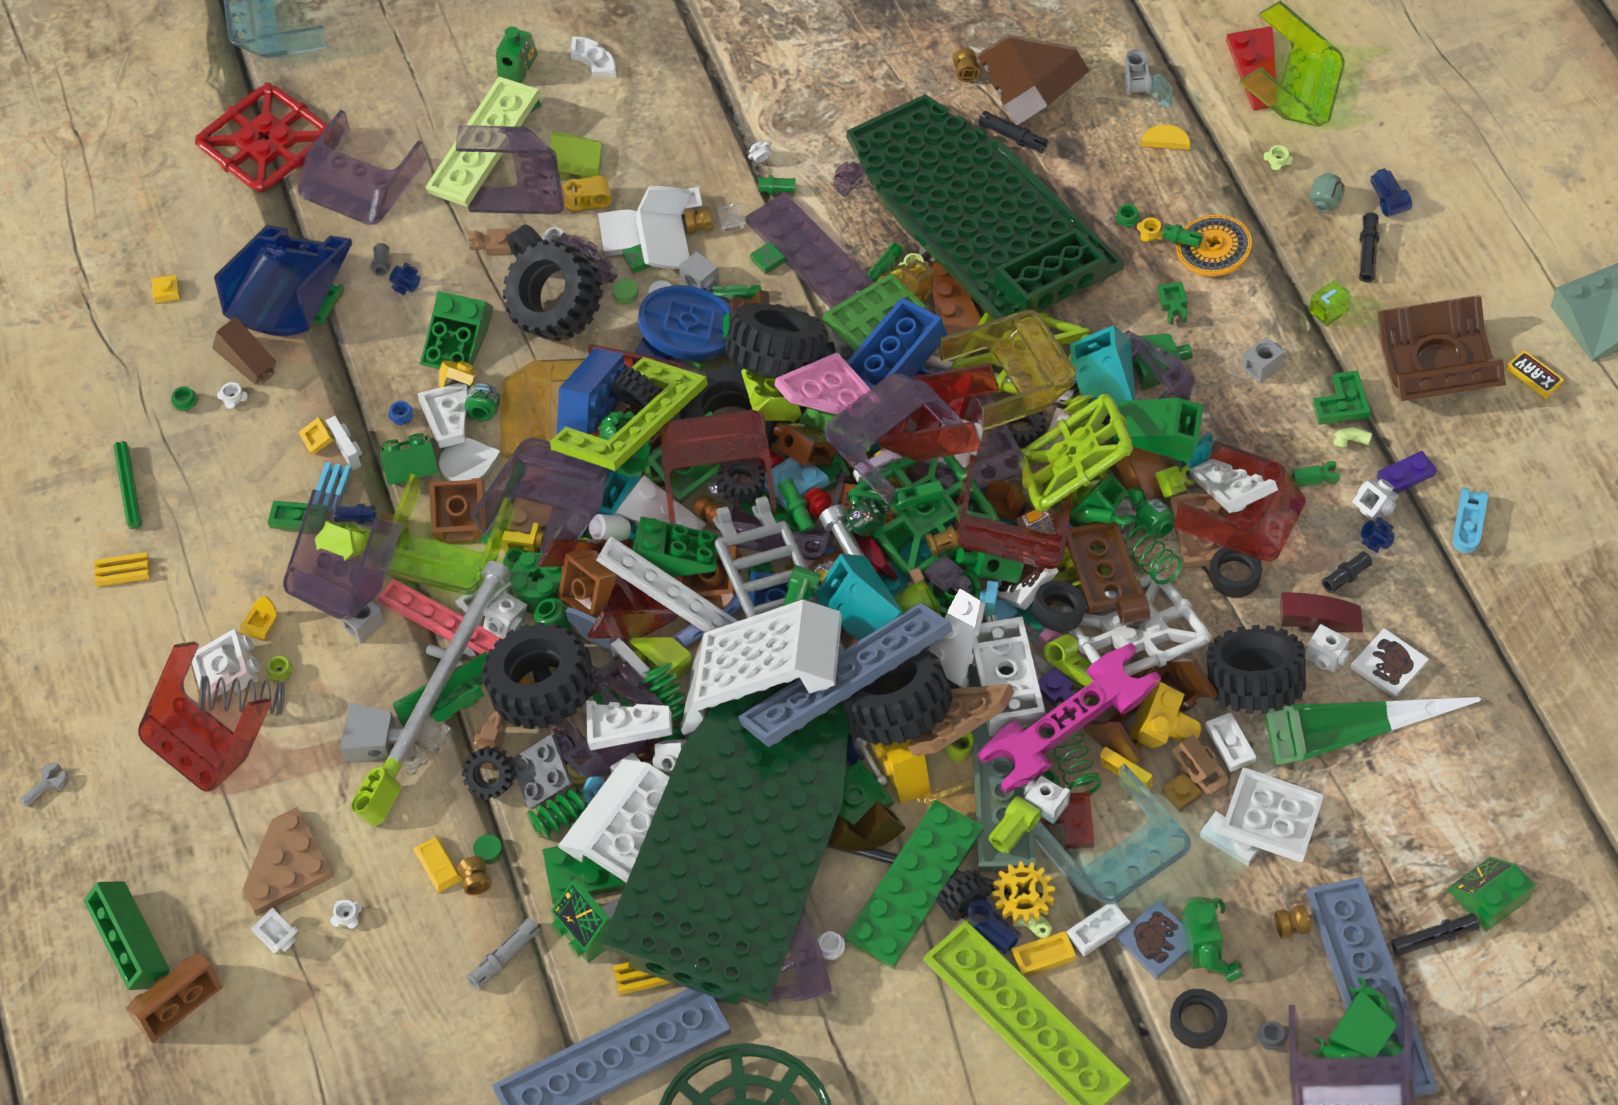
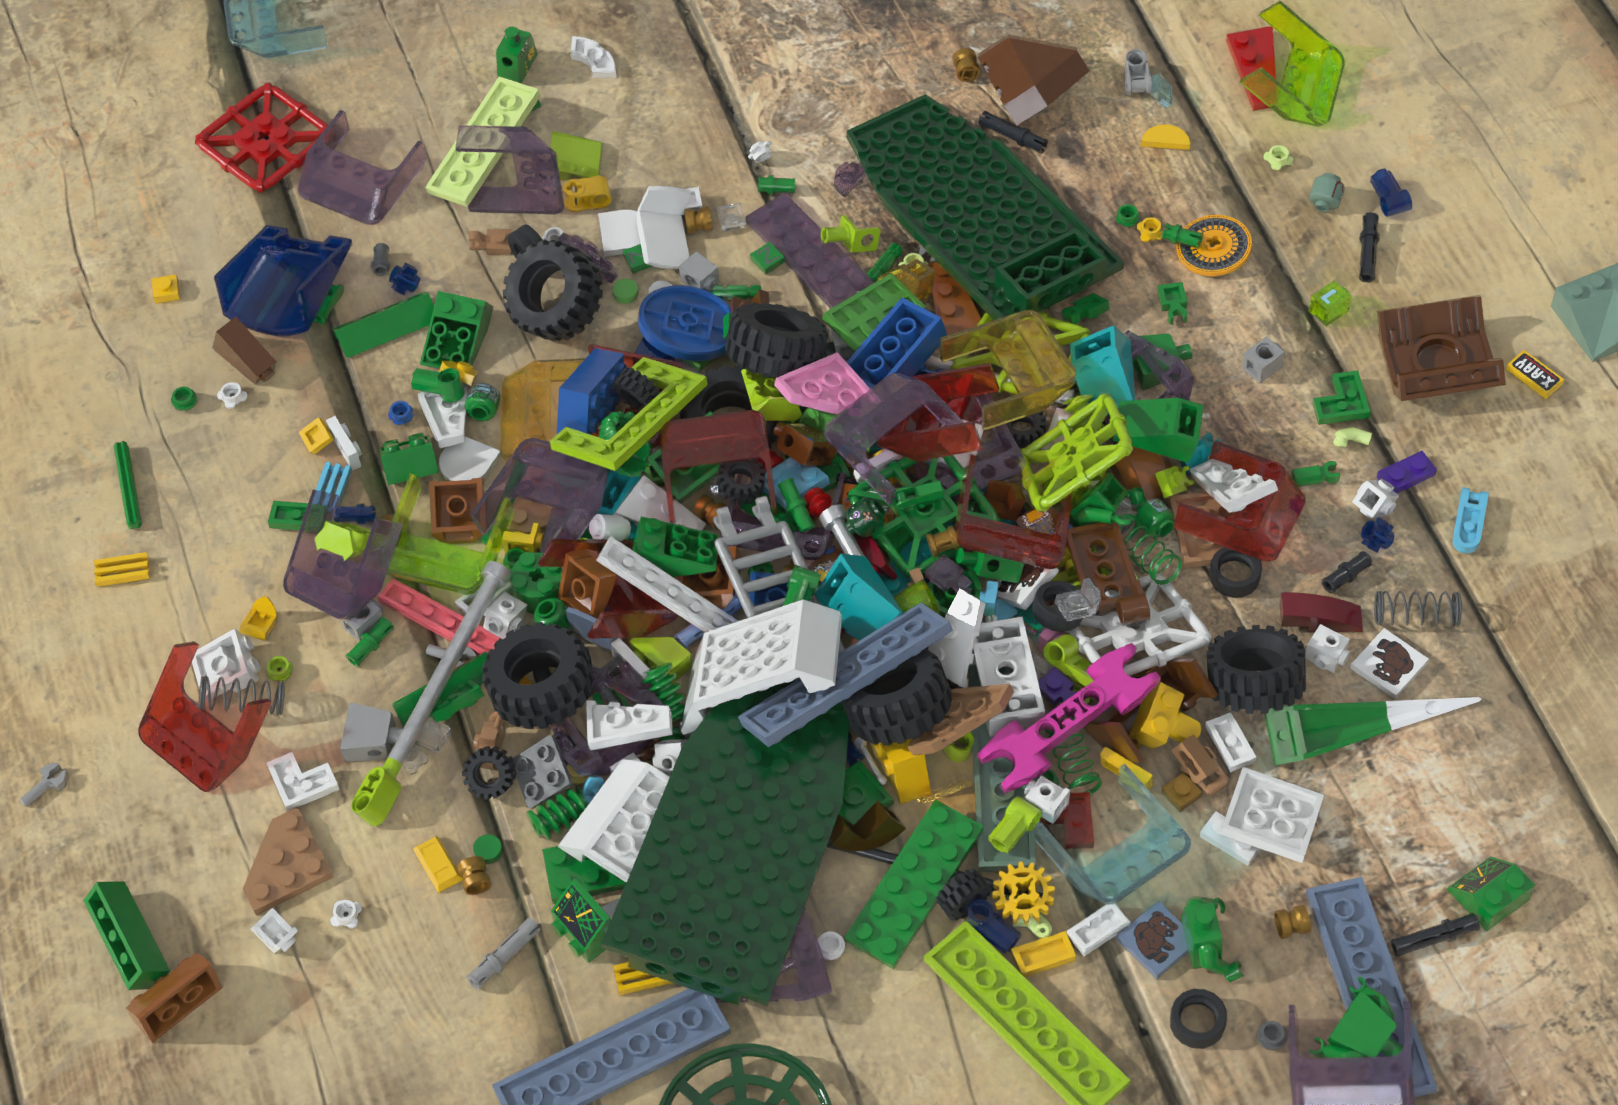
none -> white plate [267,752,340,812]
none -> green panel [332,291,434,358]
none -> green pin [345,617,394,667]
none -> green piece [411,368,465,403]
none -> lime bracket [821,215,881,253]
none -> clear bracket [1054,578,1101,621]
none -> green plate [1062,293,1110,324]
none -> dark grey piece [1374,590,1462,626]

